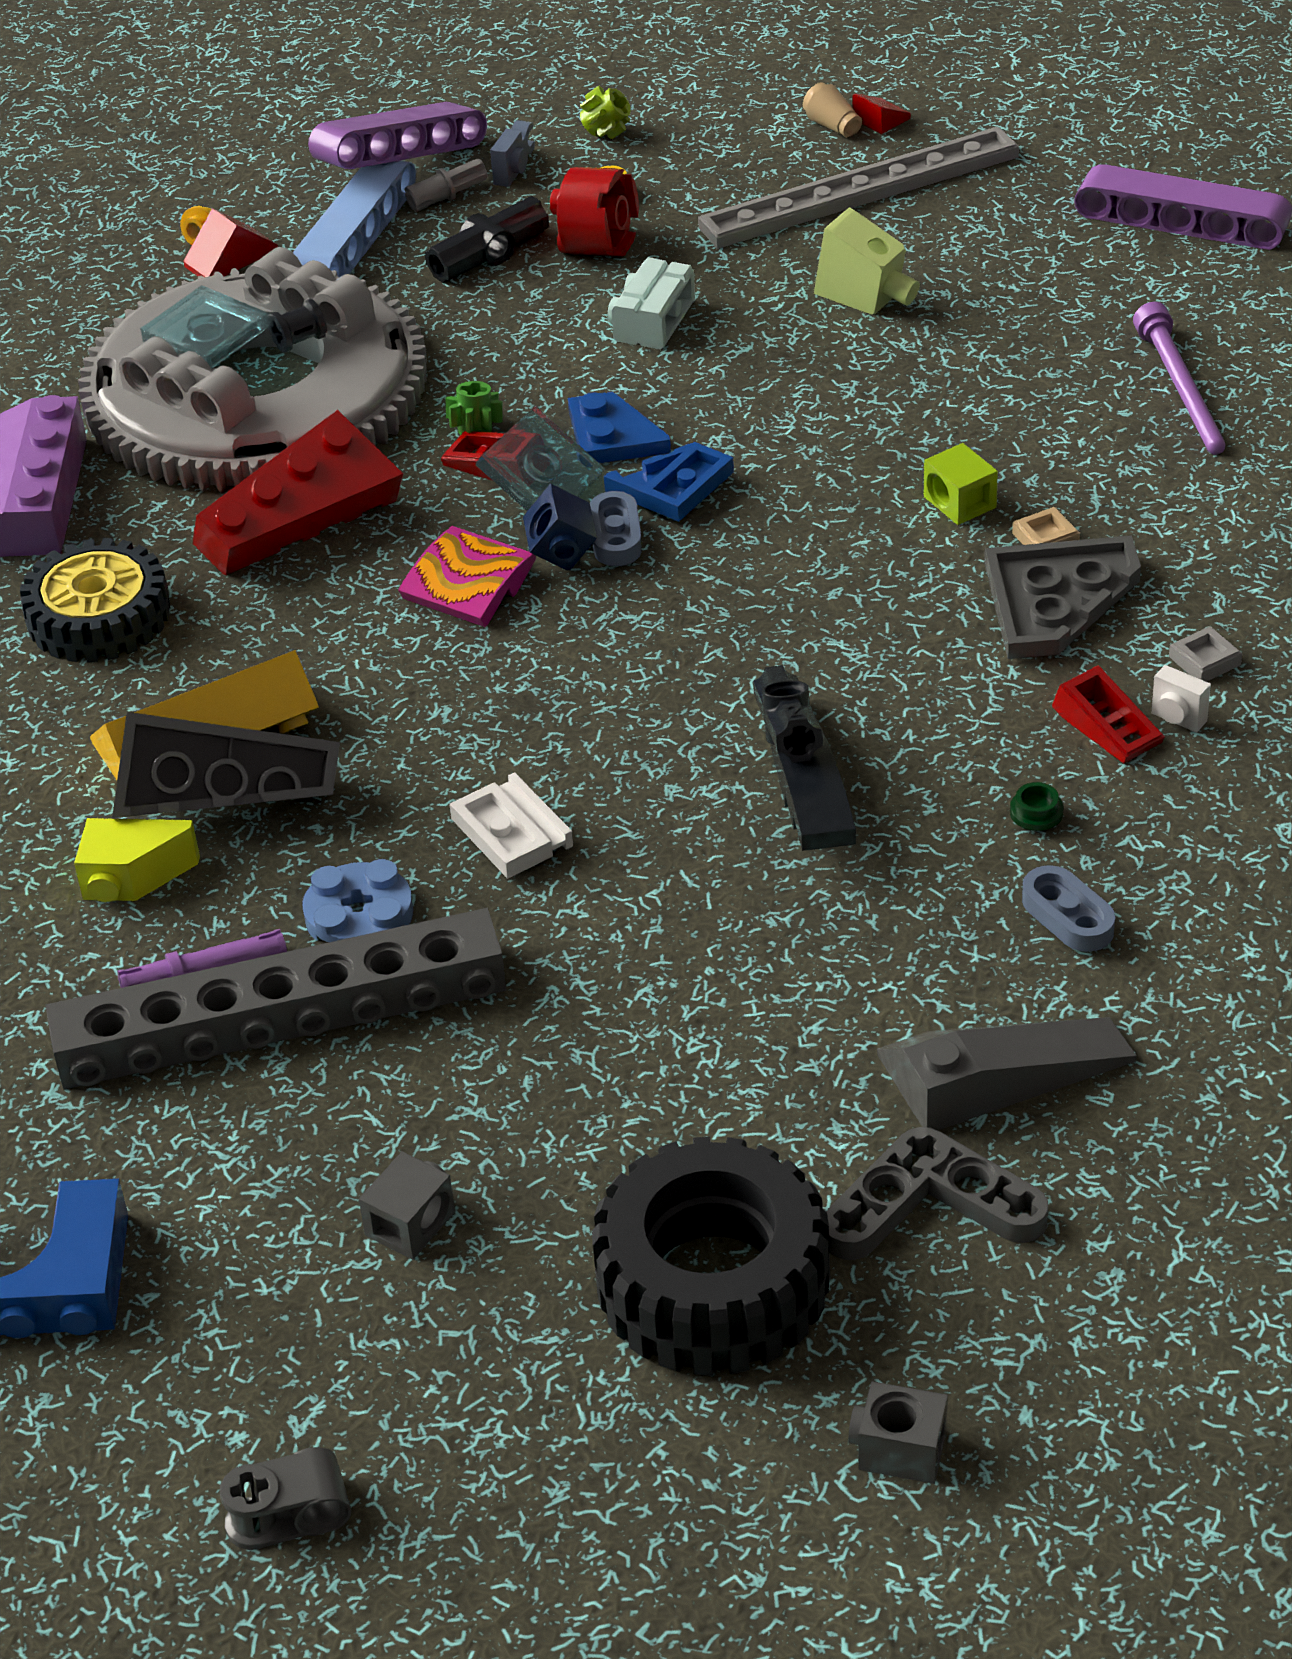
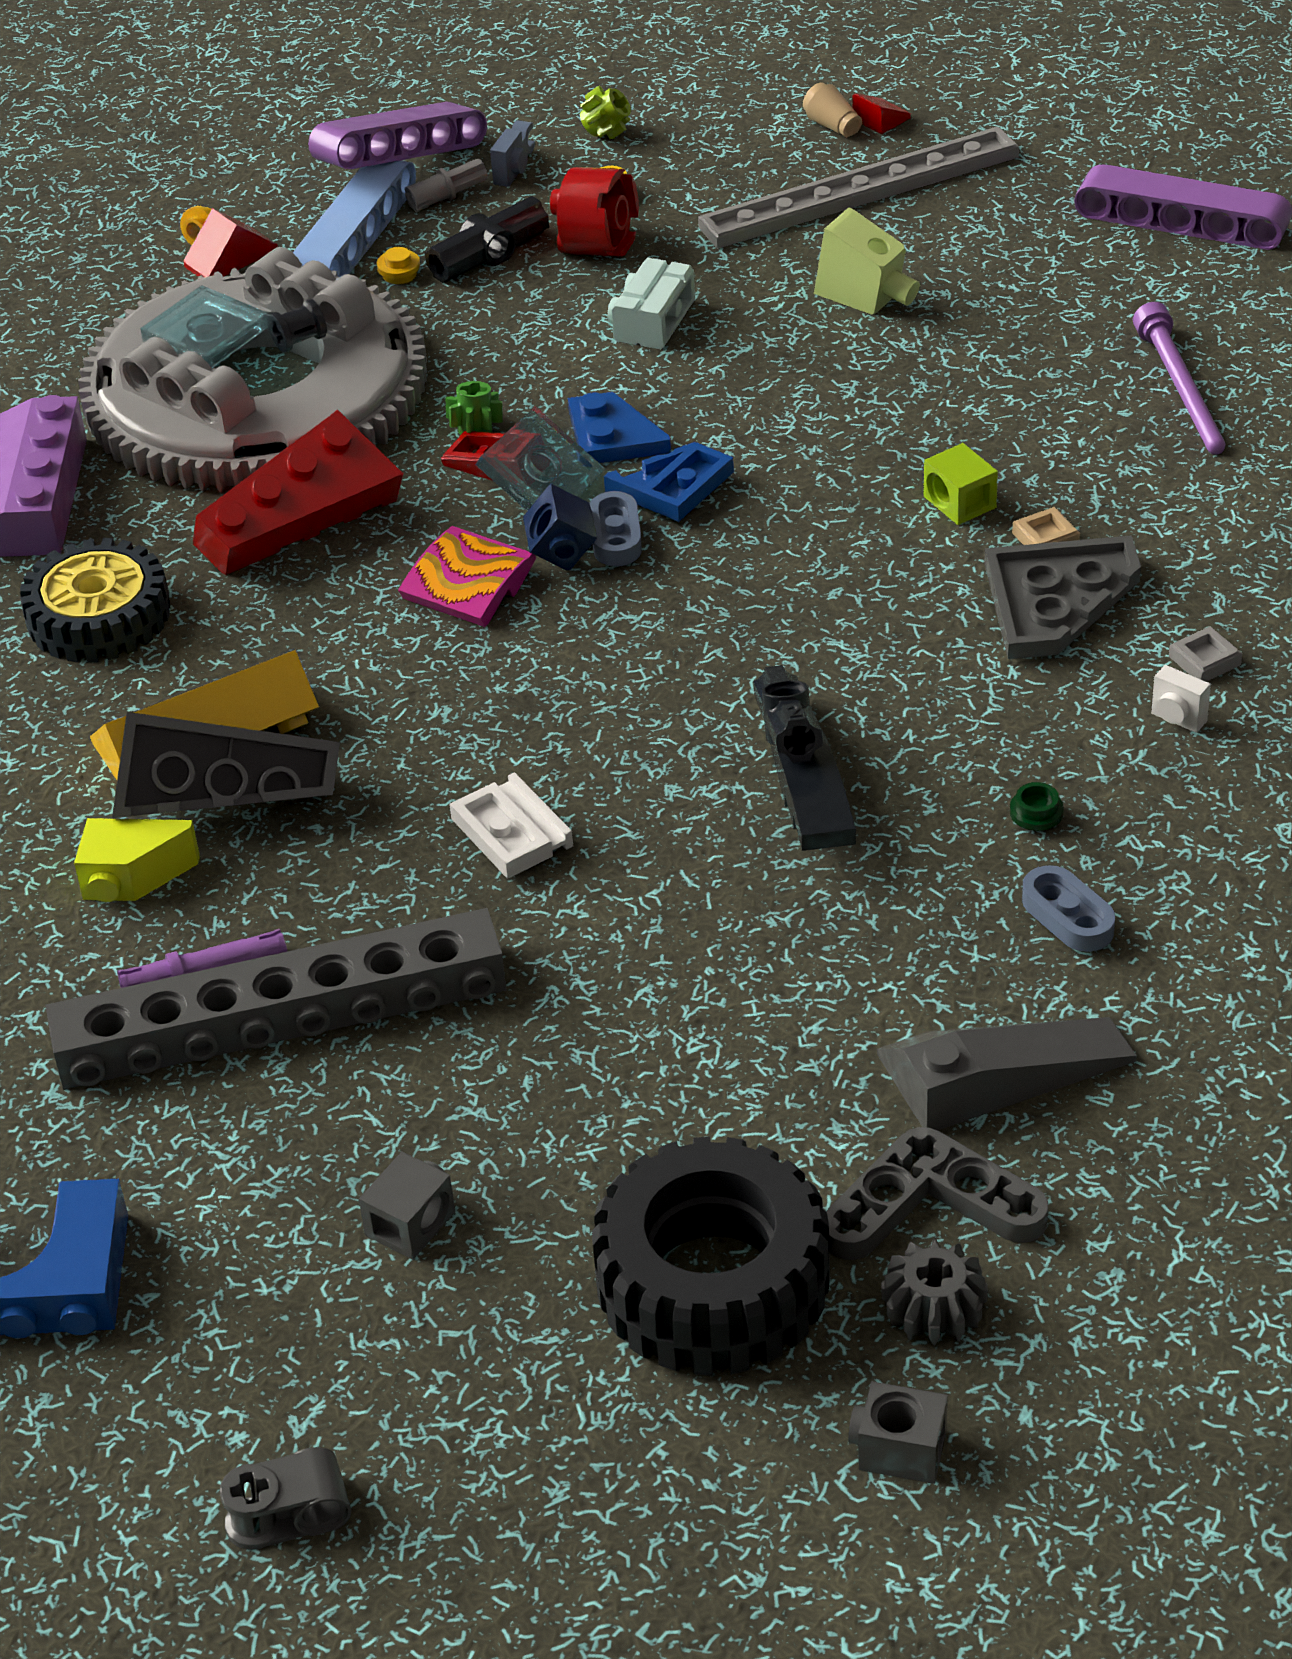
medium blue plate [303,859,413,942] -> none
red slope [1052,665,1165,764] -> none
none -> yellow plate [377,247,420,284]
none -> dark grey gear [882,1238,988,1347]

